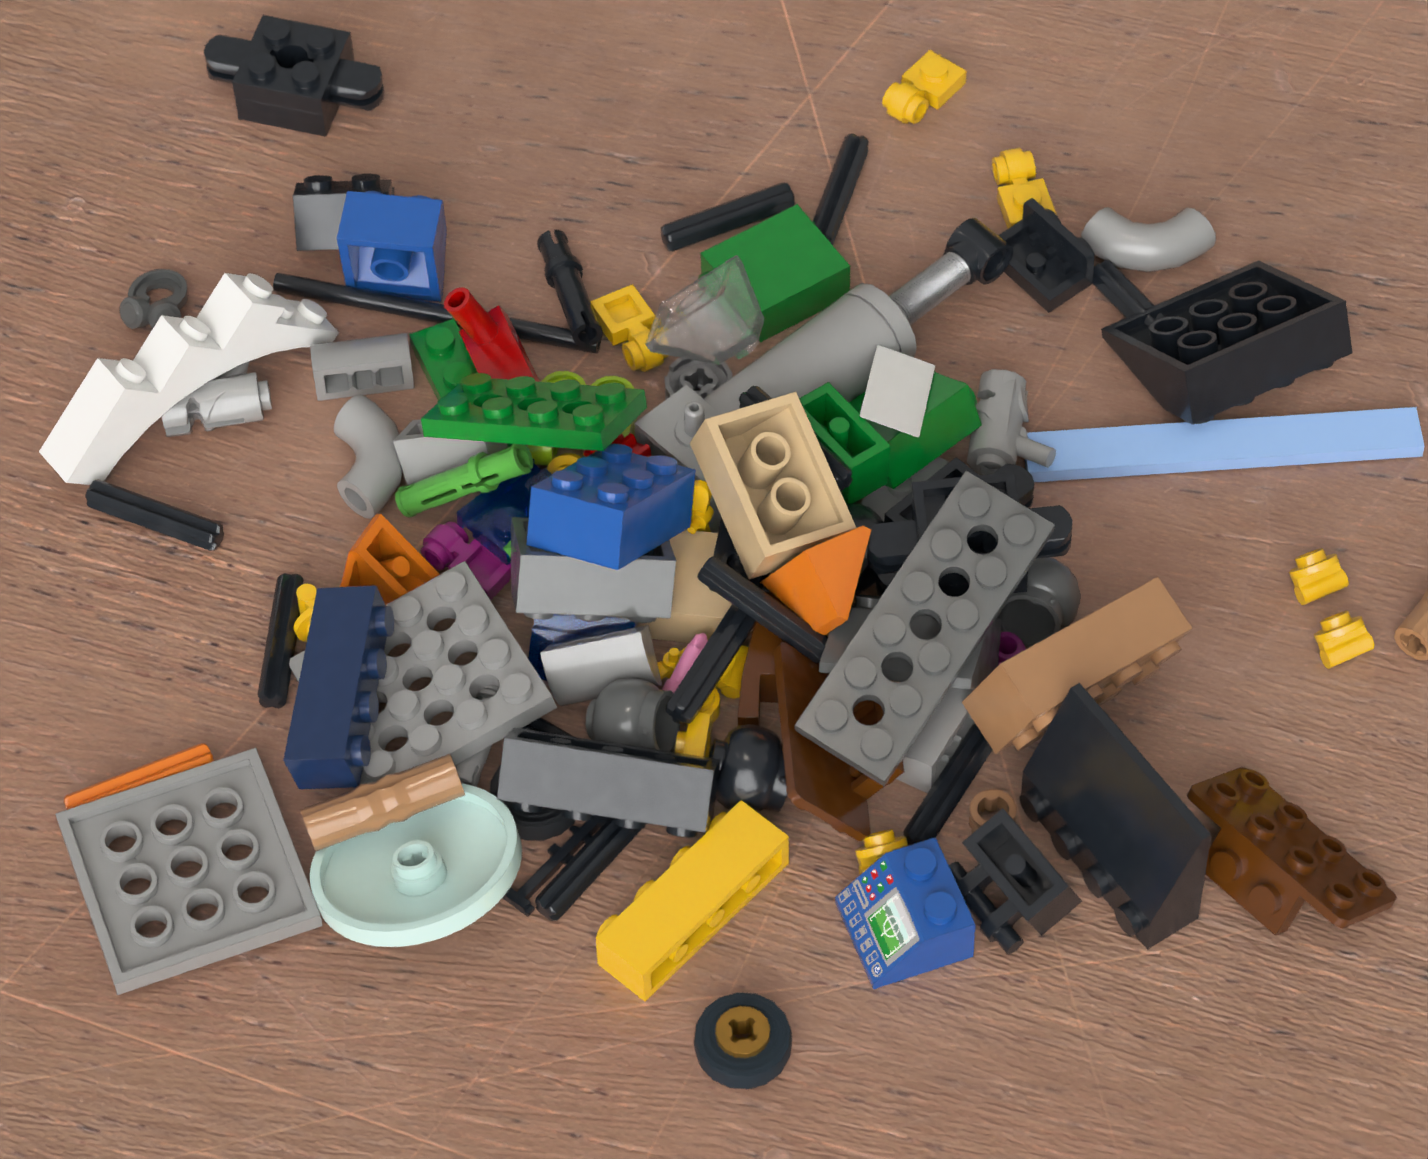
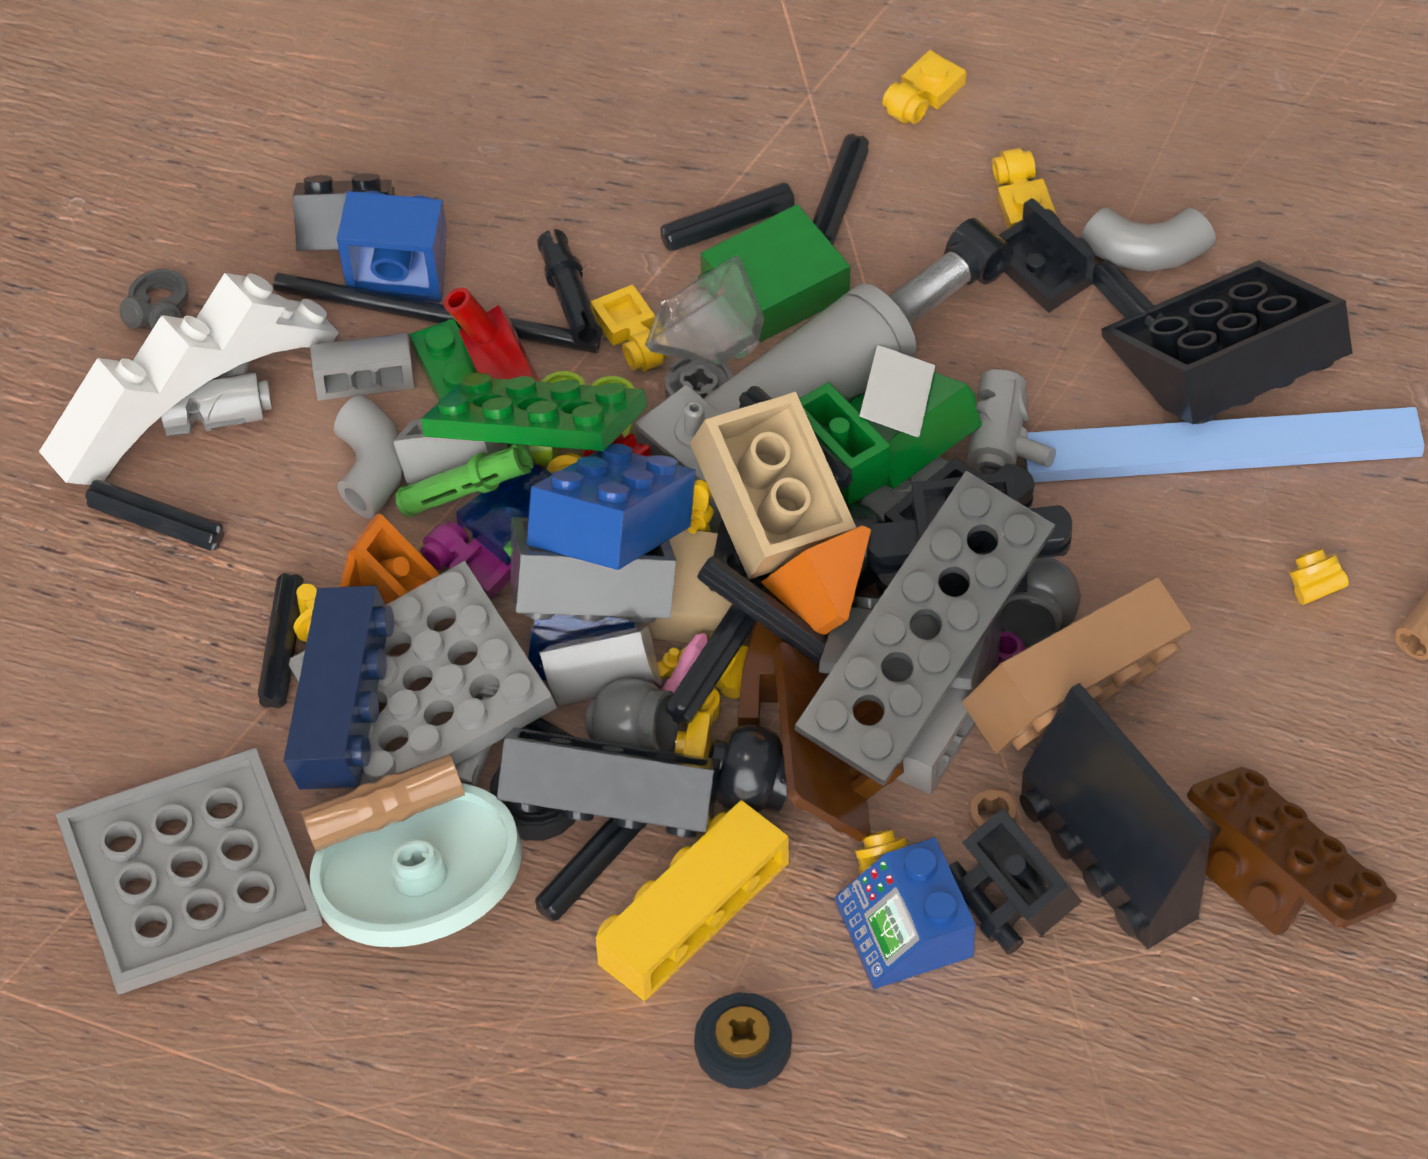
orange axle [64,743,214,810] -> none
black brick [204,15,384,137] -> none
black piece [503,815,610,917] -> none
black axle [903,724,992,846] -> none
yellow plate [1314,611,1374,669] -> none

